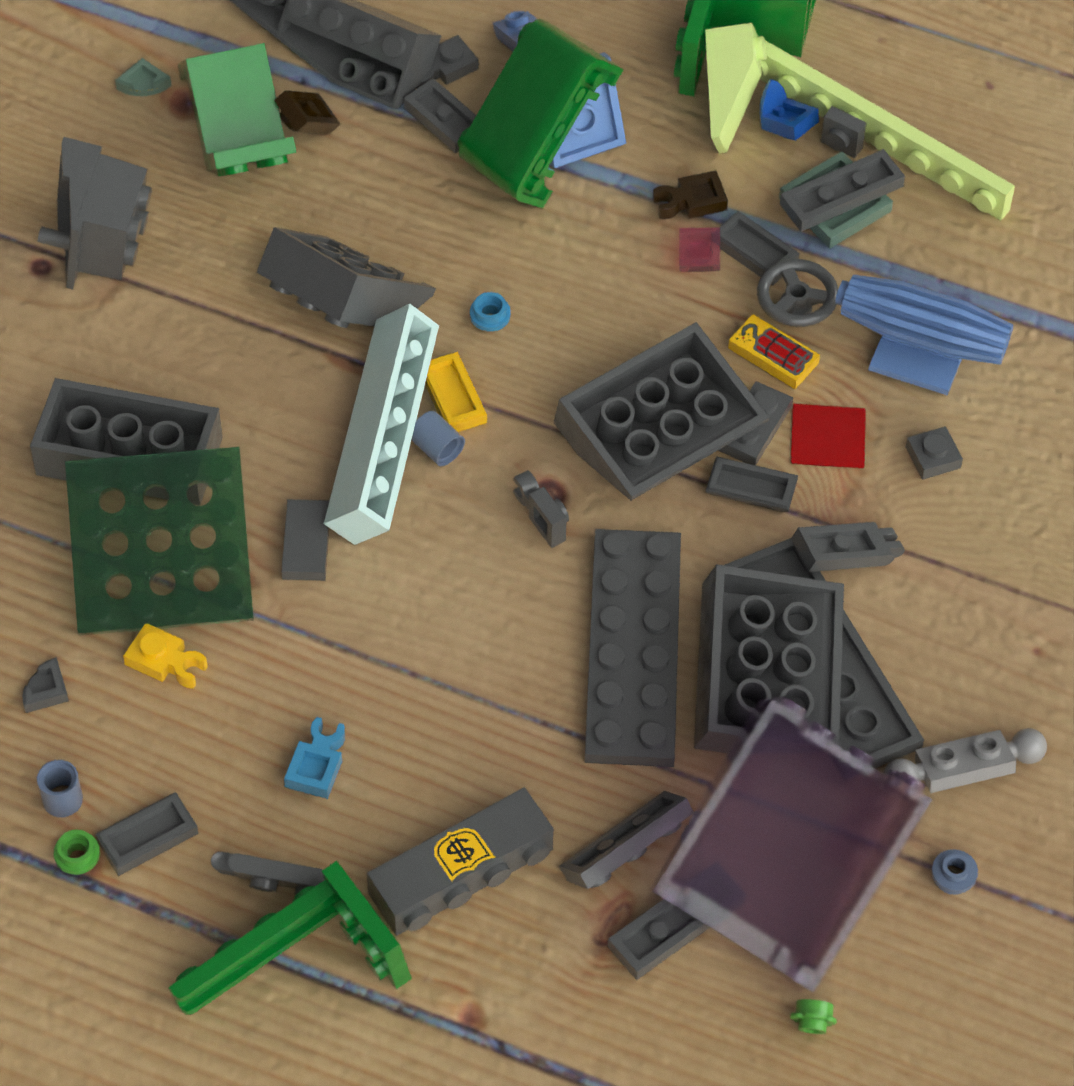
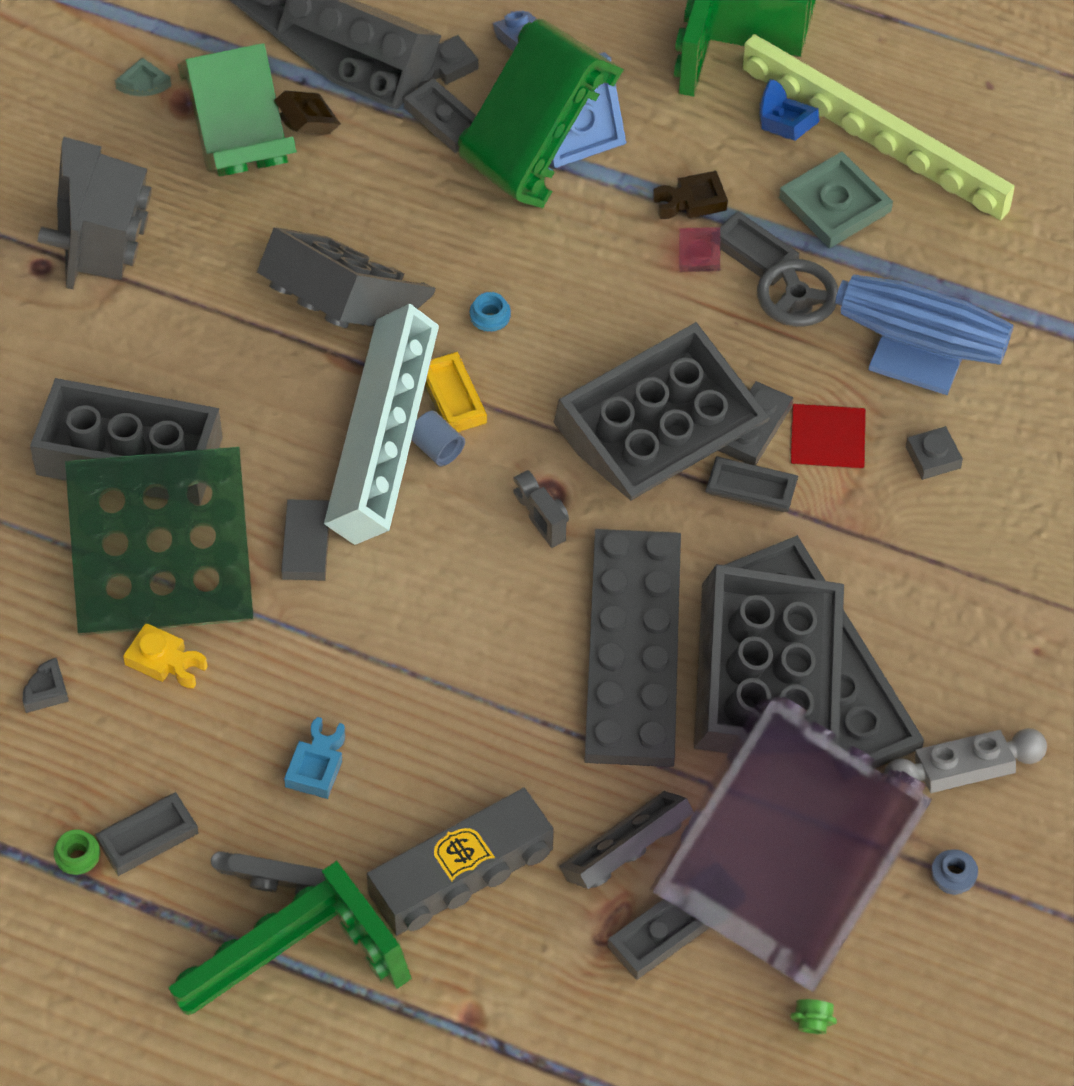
sand blue beam [37,760,83,817] -> none
yellowish green slope [705,23,767,154] -> none
tile [728,314,820,389] -> none
dark grey plate [780,149,905,232] -> none
dark grey hinge [791,522,905,572] -> none
dark grey plate [821,106,866,158] -> none

